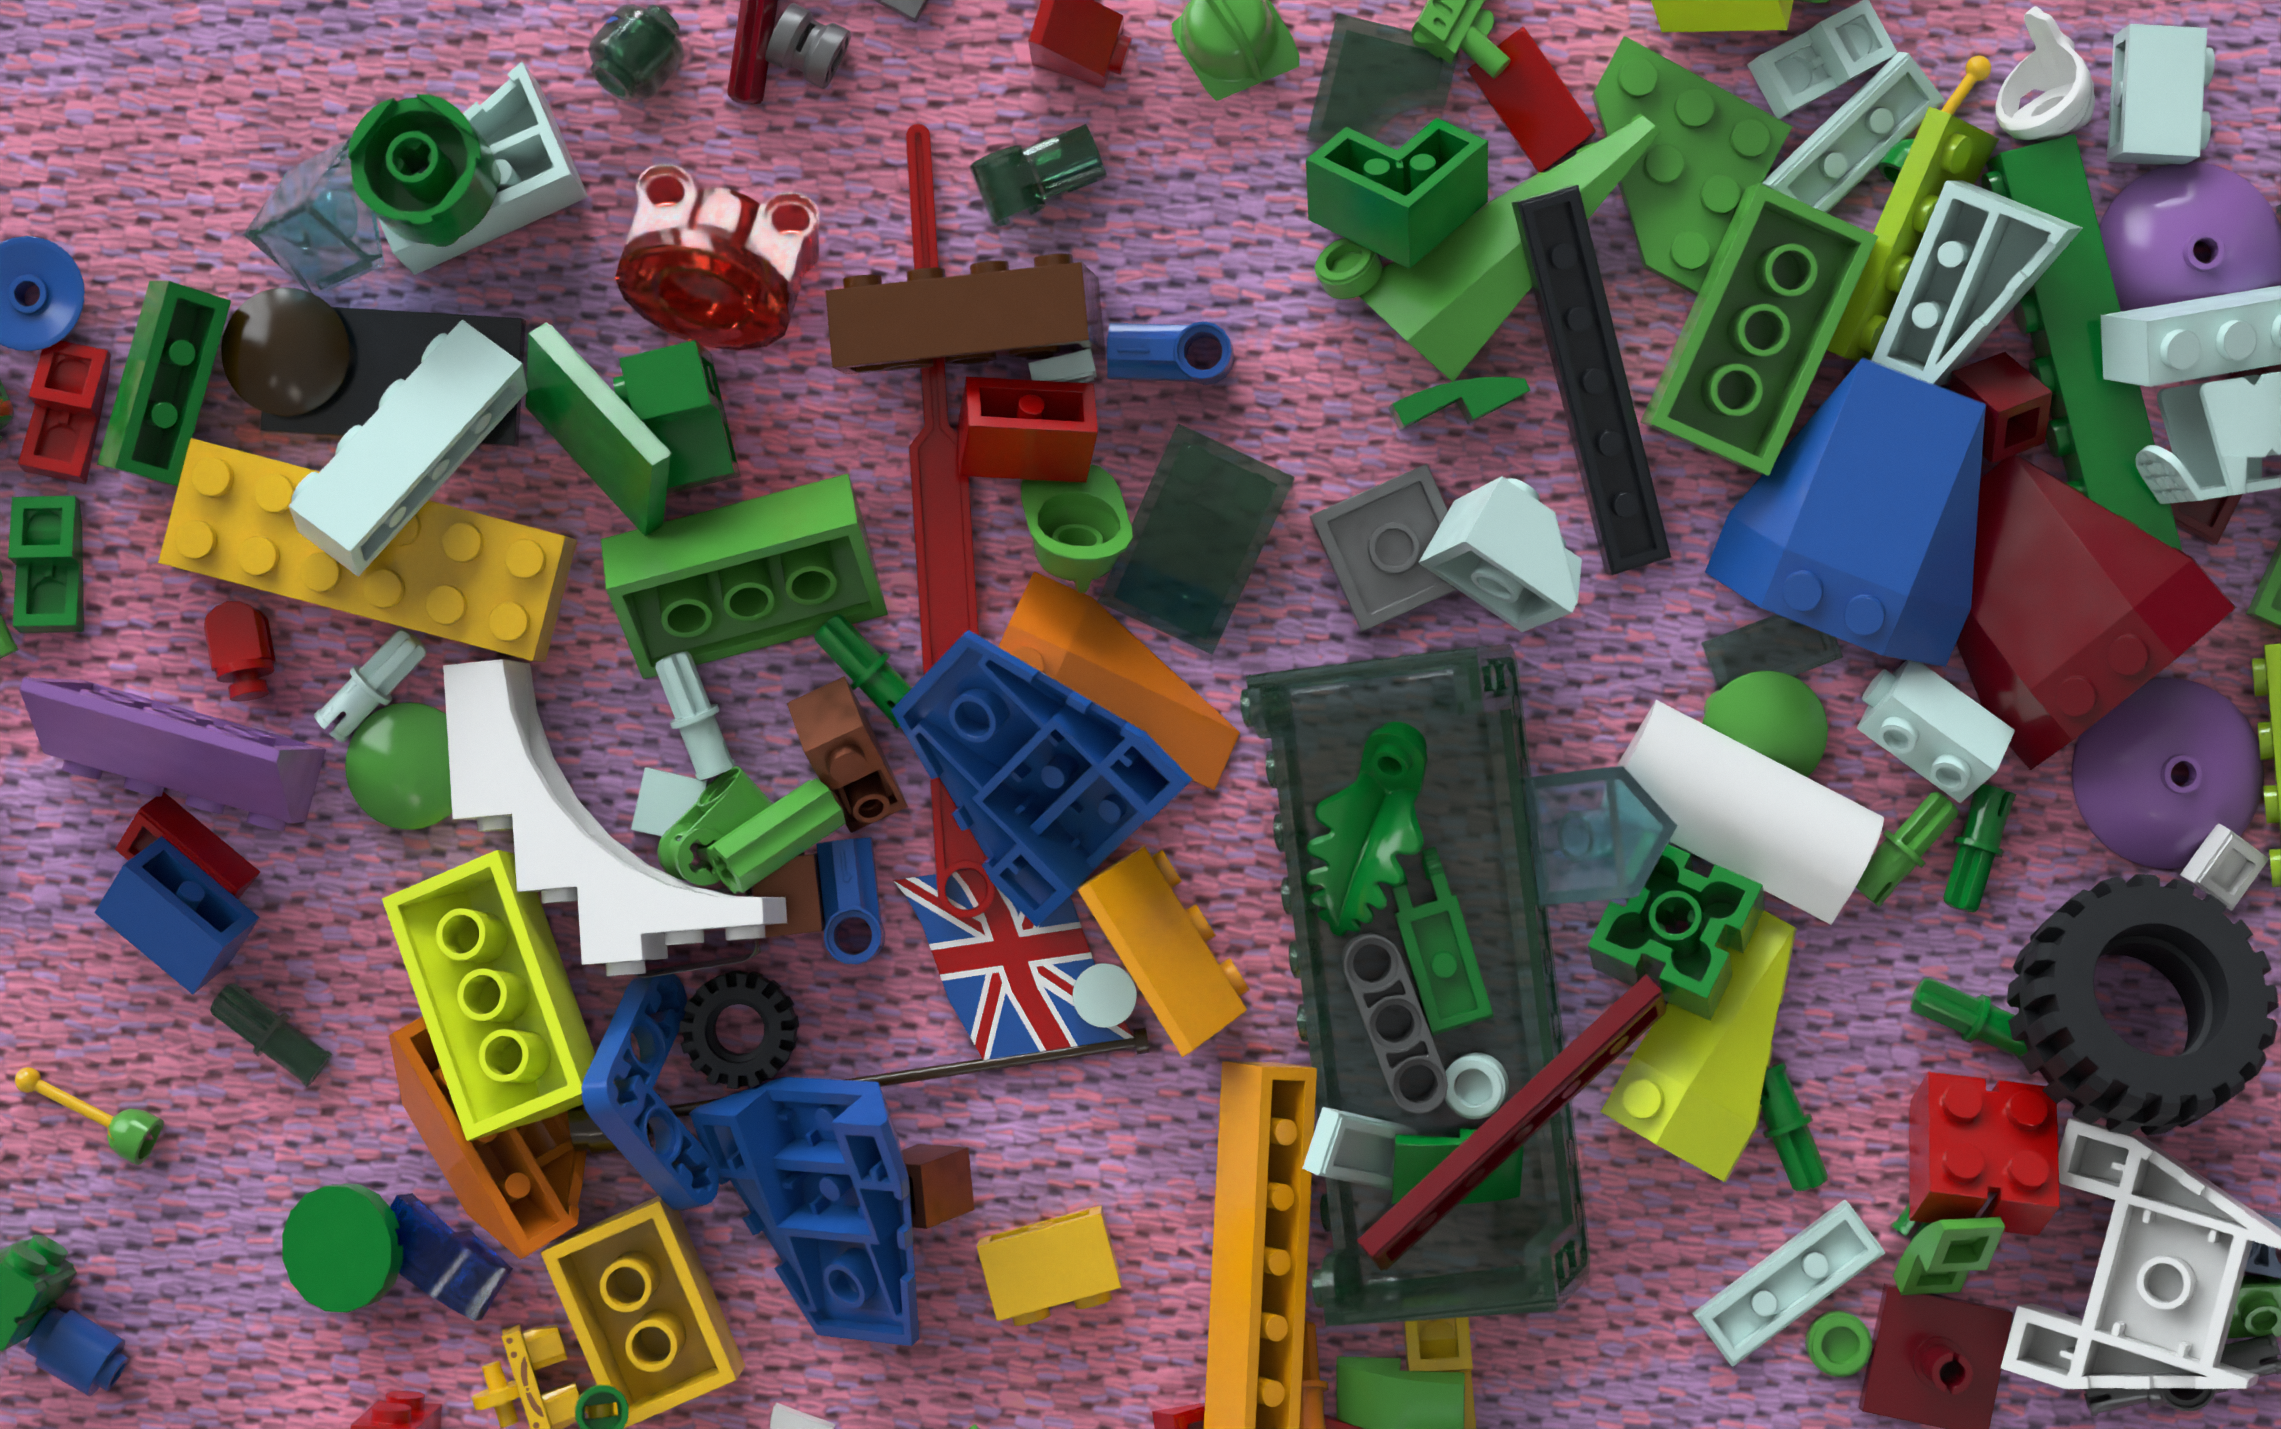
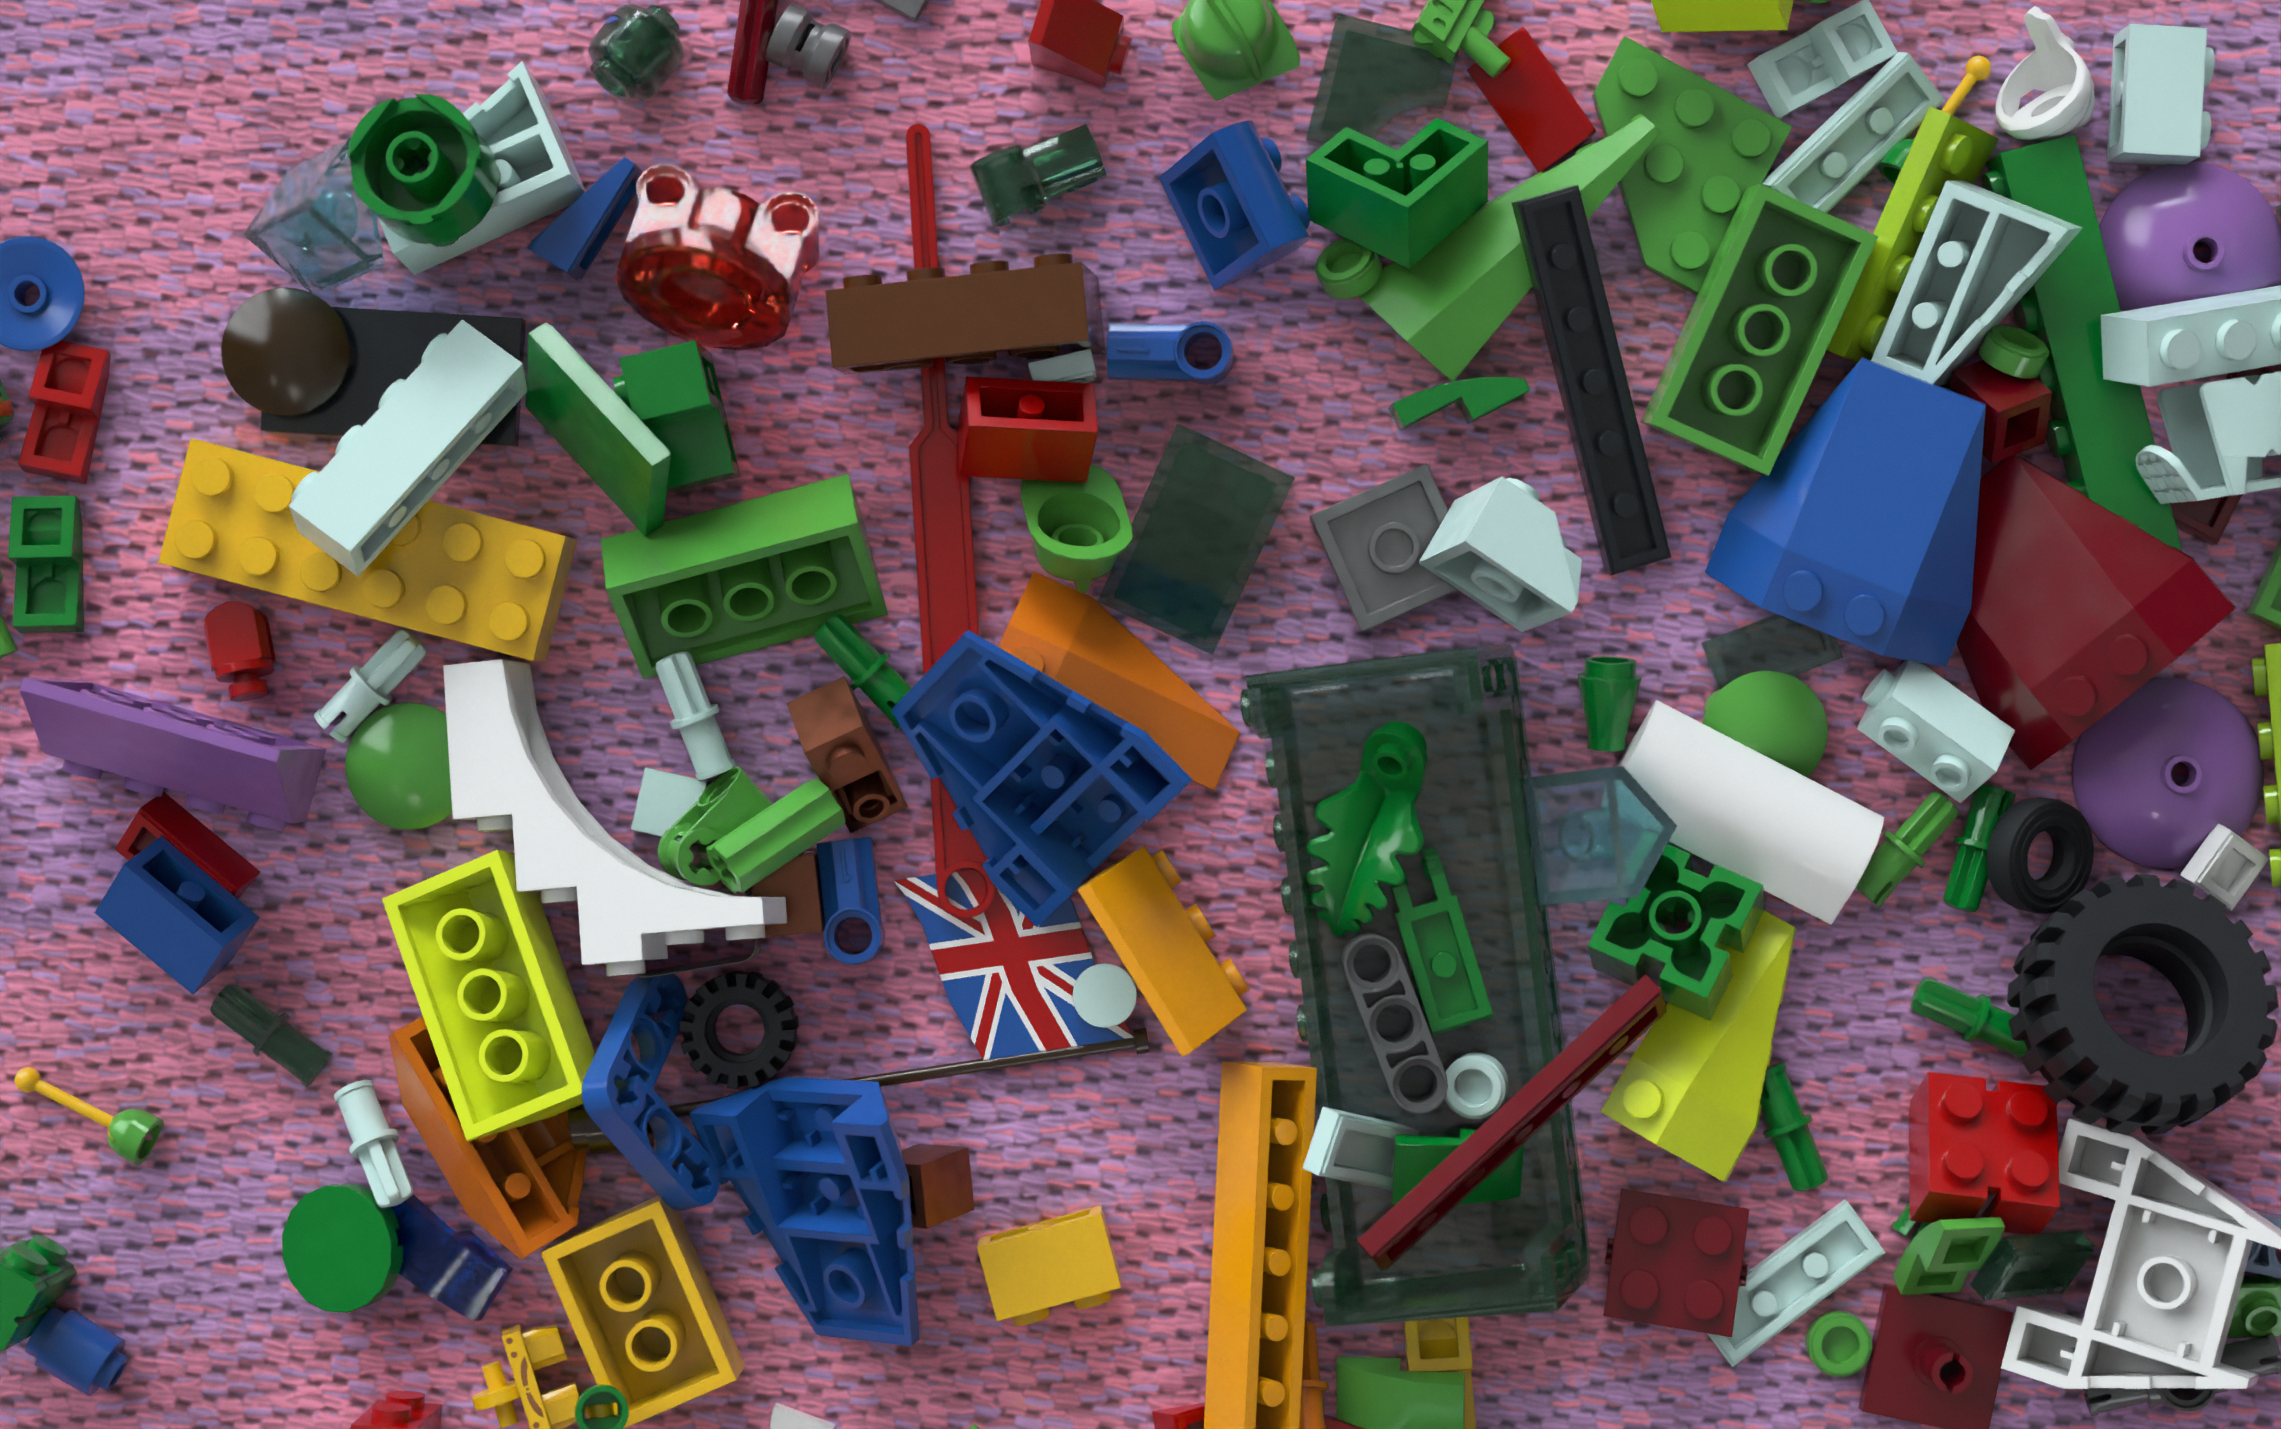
green brick [97,281,231,486] -> none
none -> light aqua axle [334,1080,413,1208]
none -> blue slope [527,157,645,280]
none -> blue brick [1158,121,1310,291]
none -> green cone [1578,656,1642,752]
none -> dark red plate [1603,1188,1750,1337]
none -> clear green tile [1969,1231,2095,1300]
none -> bright green tile [1979,325,2049,379]
none -> black tyre [1987,797,2094,914]

